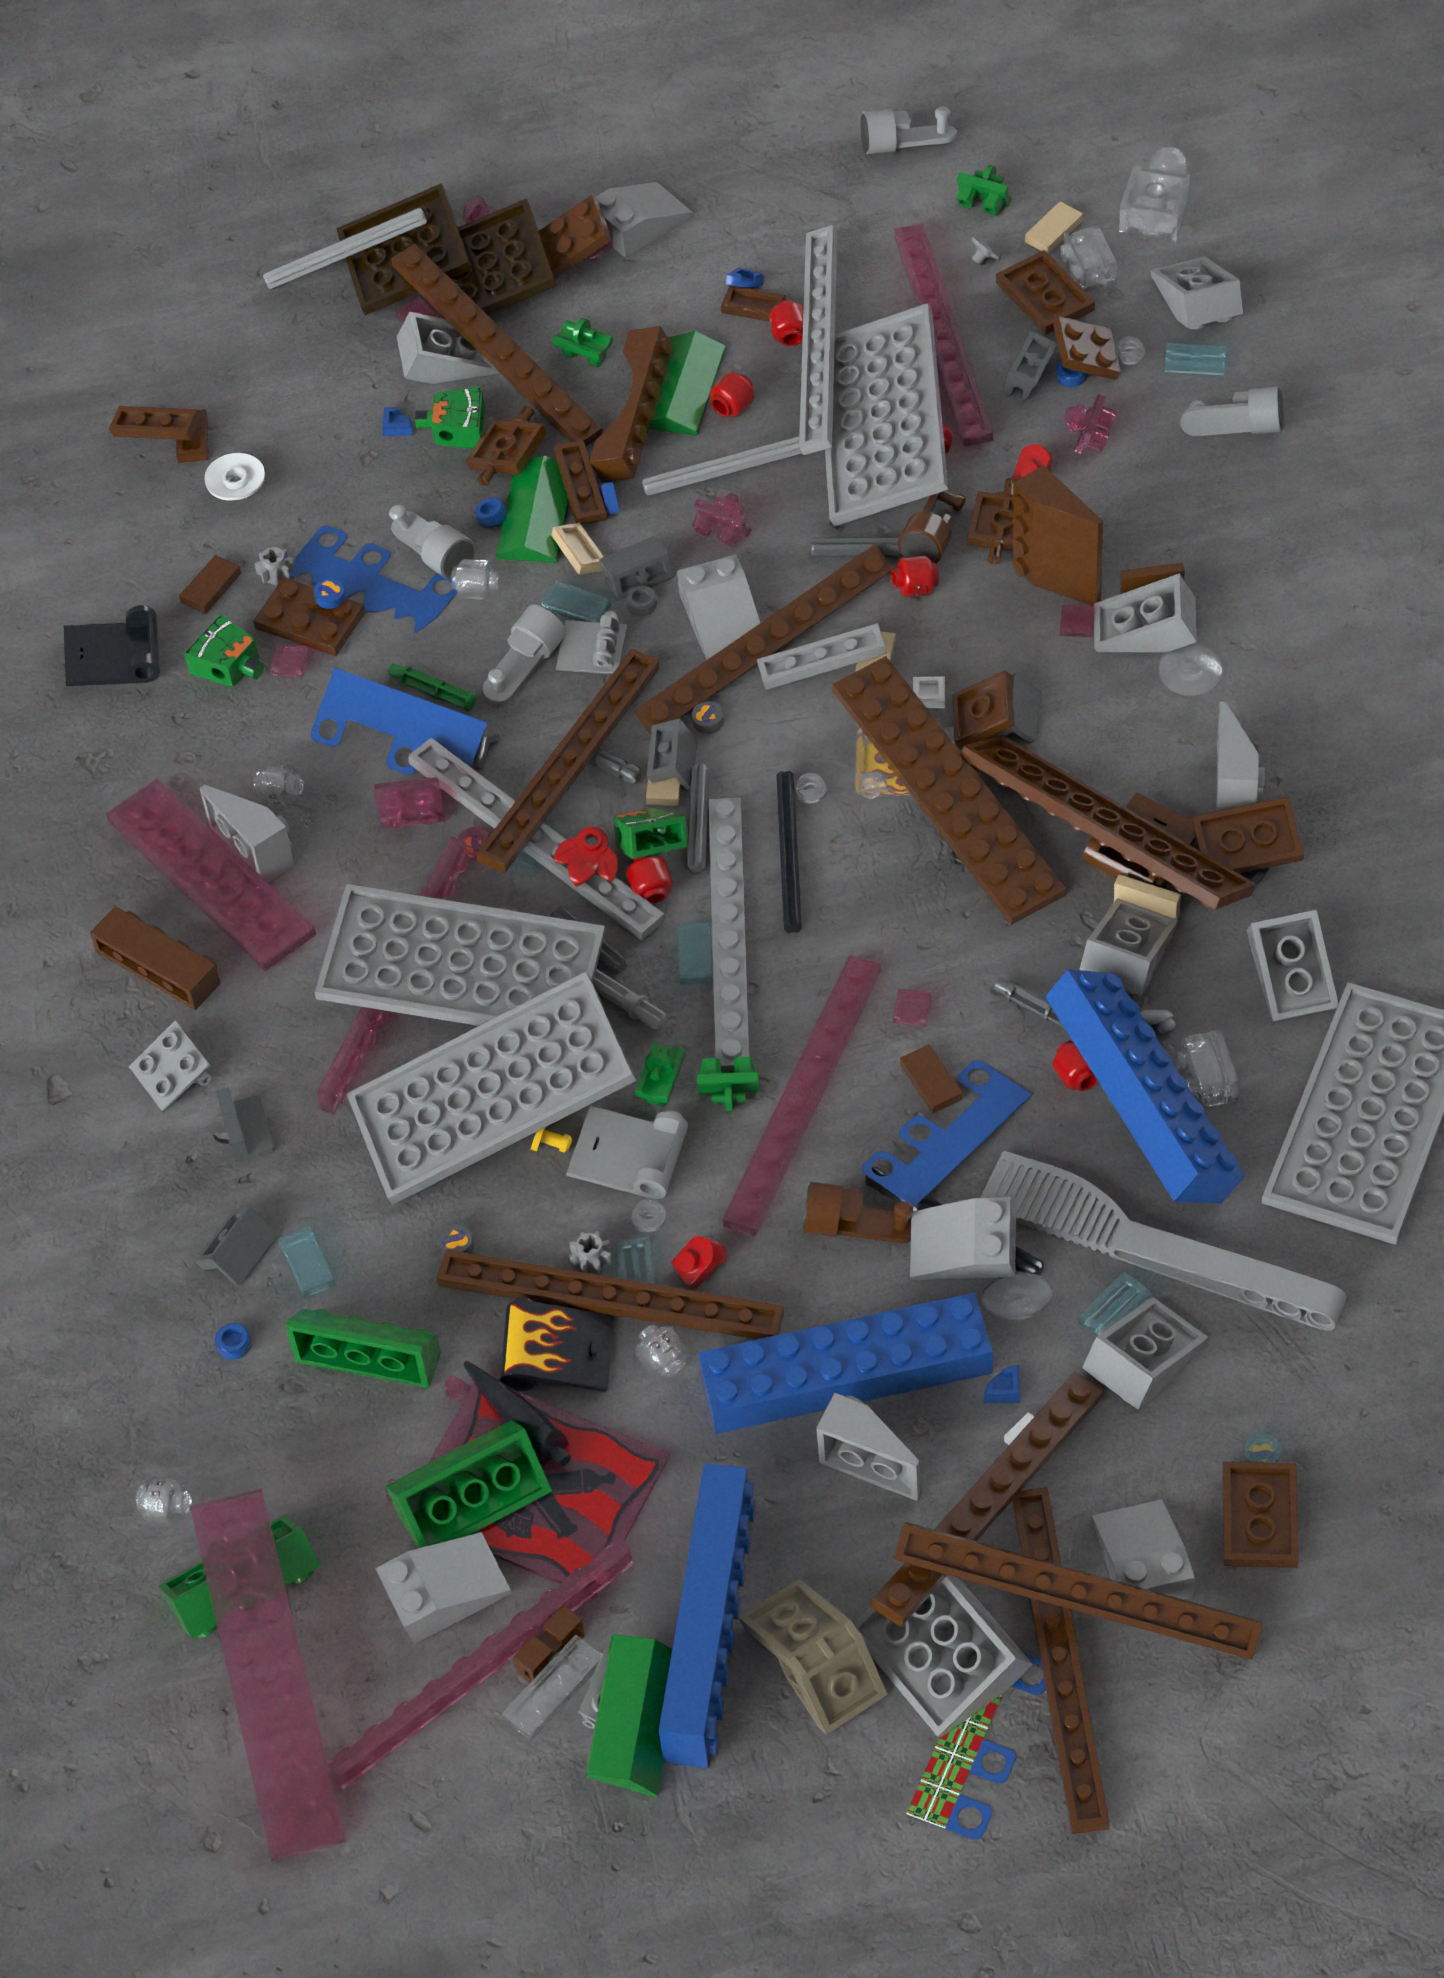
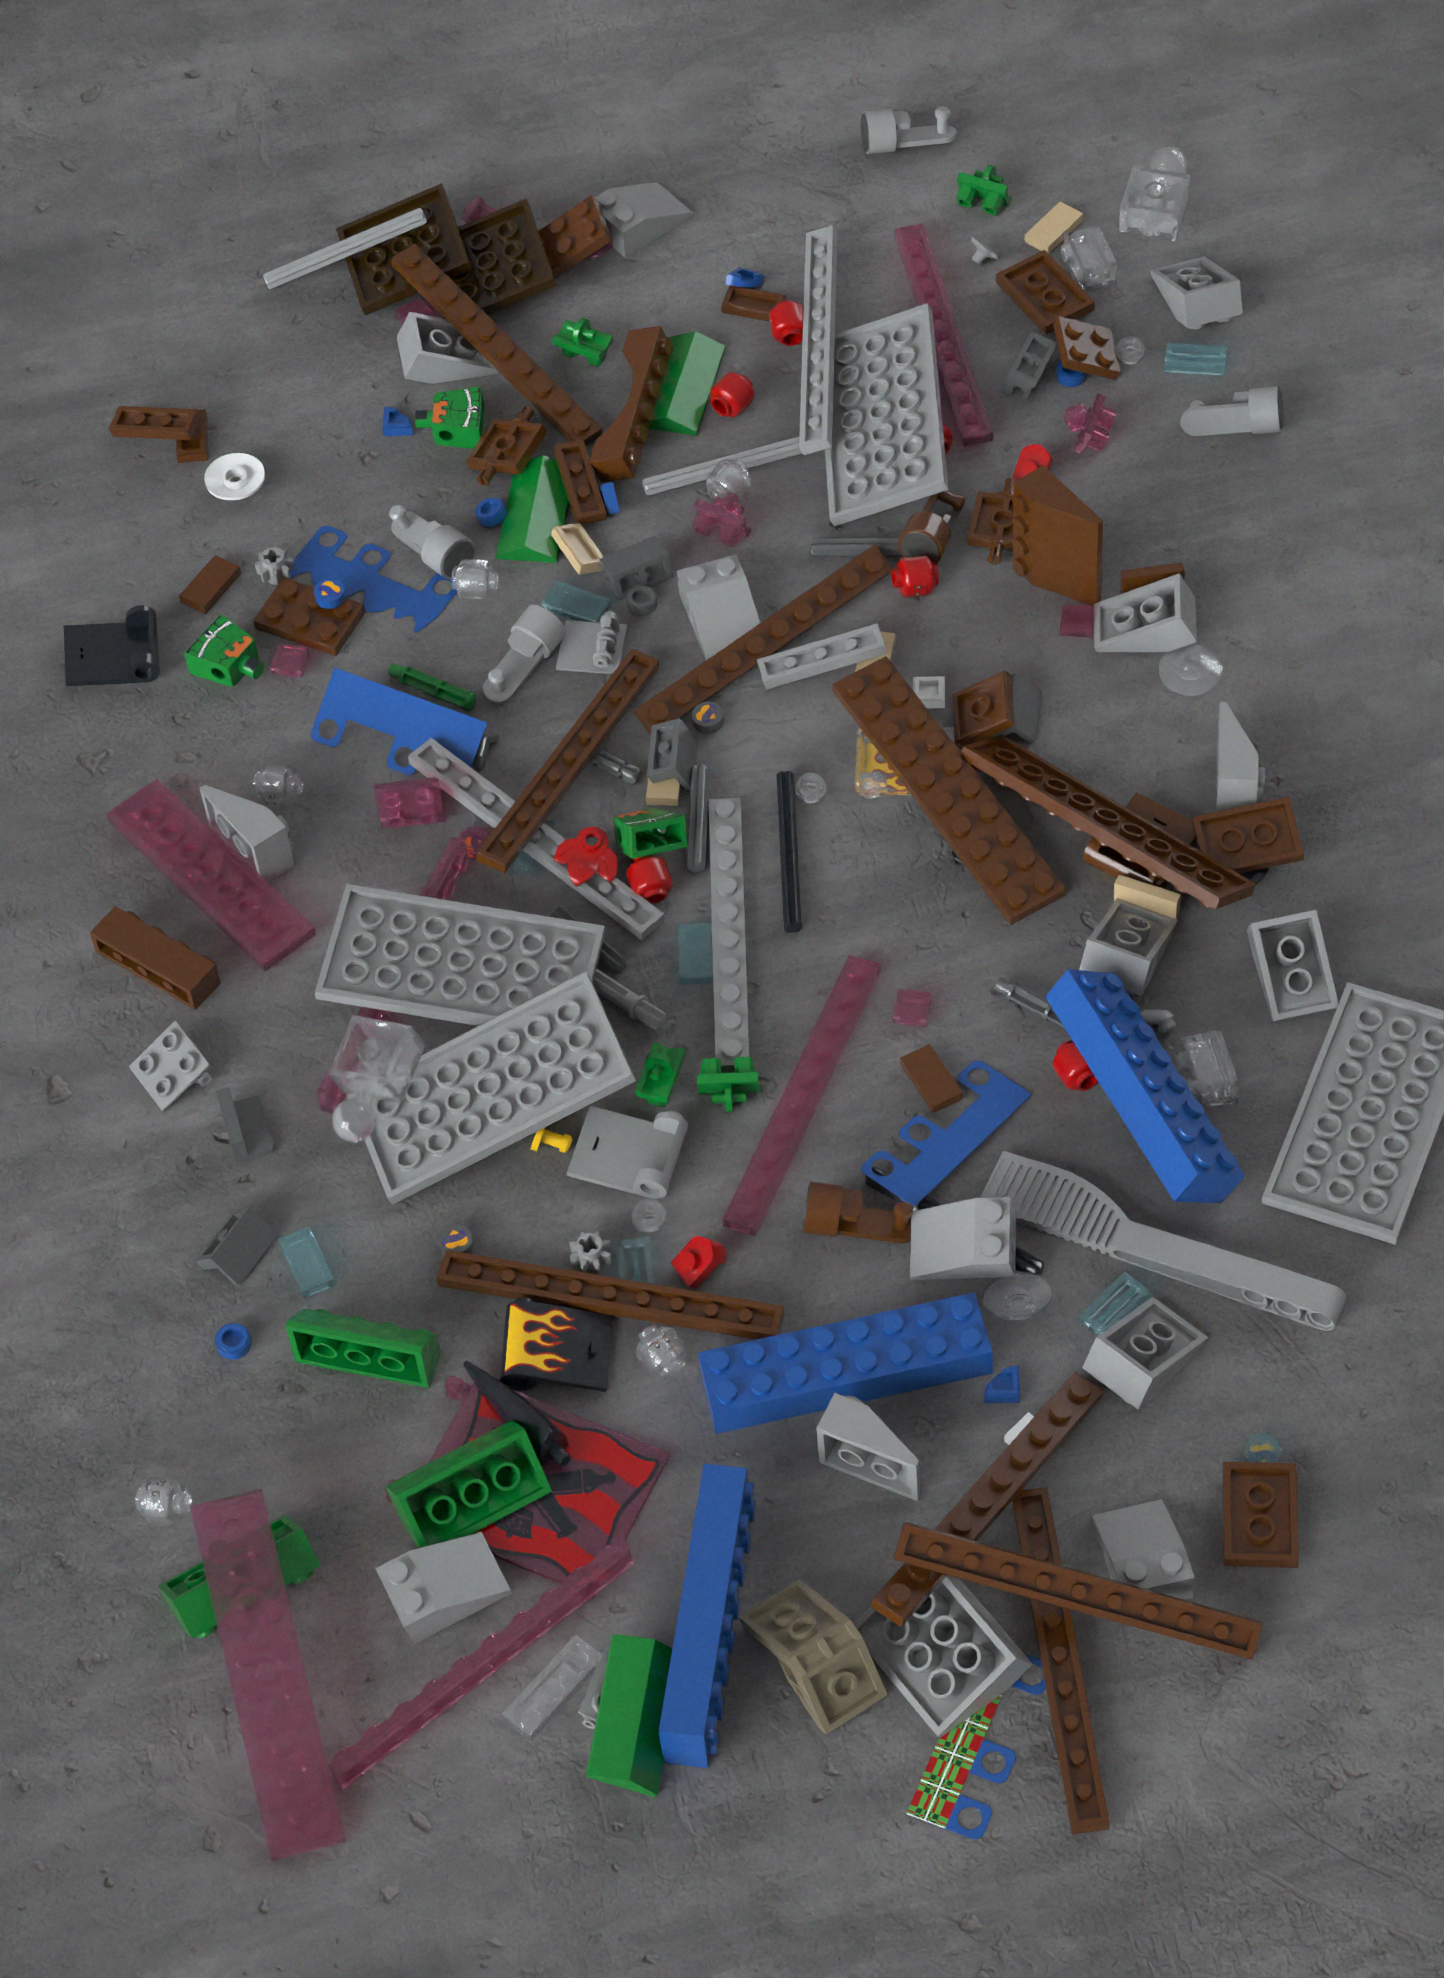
reddish brown piece [513,1605,585,1688] -> none
none -> clear brick [328,1015,425,1142]
none -> clear head [706,459,751,505]

